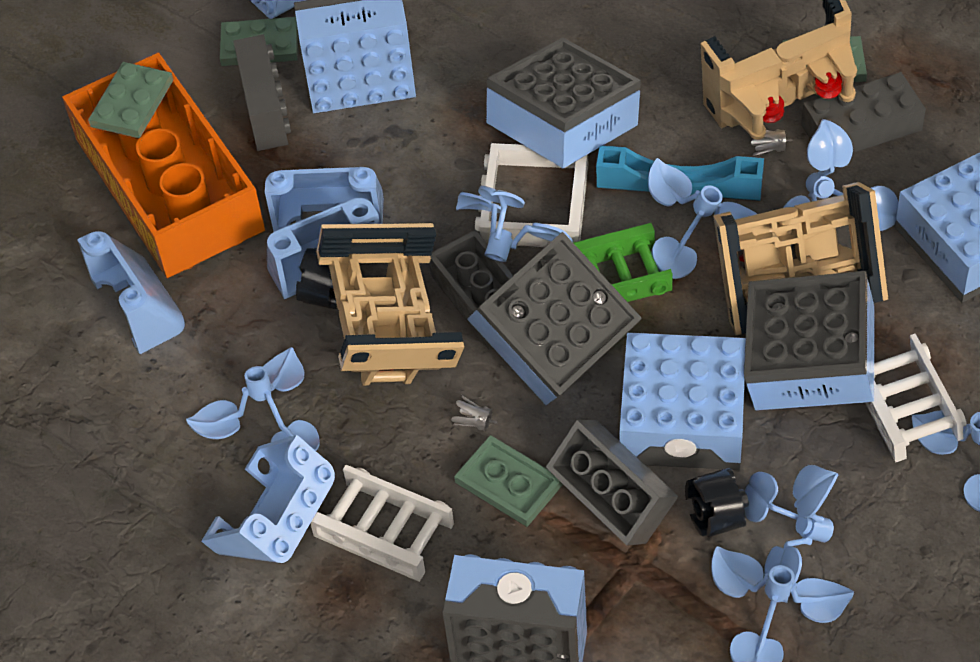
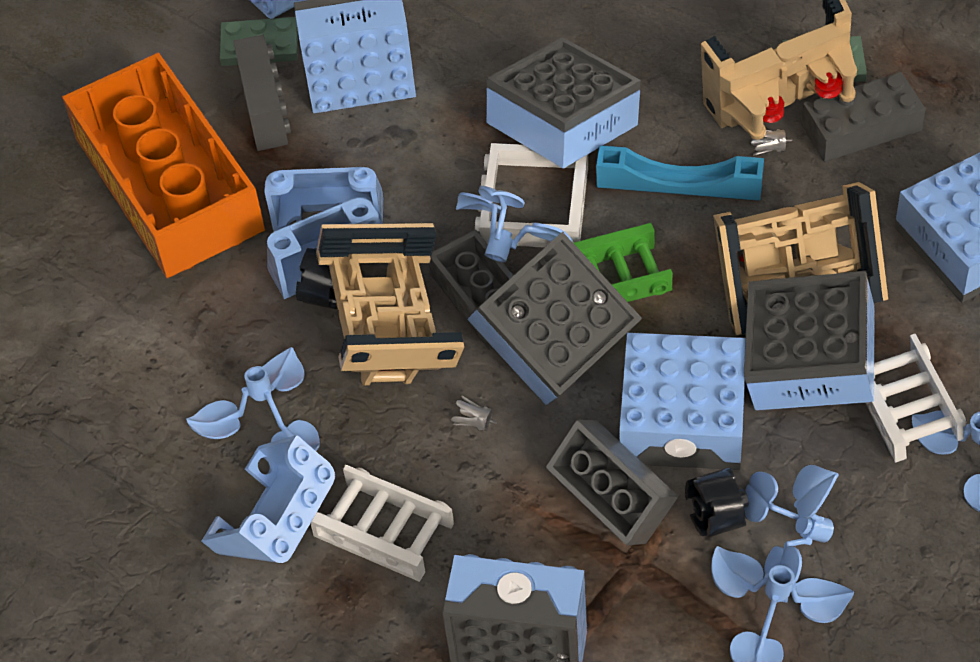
light blue windscreen [77,231,185,354] -> none
sand green plate [88,62,173,138] -> none
sand green plate [454,435,563,527] -> none
light blue plant [648,158,757,279] -> none
light blue plant [783,119,898,231] -> none

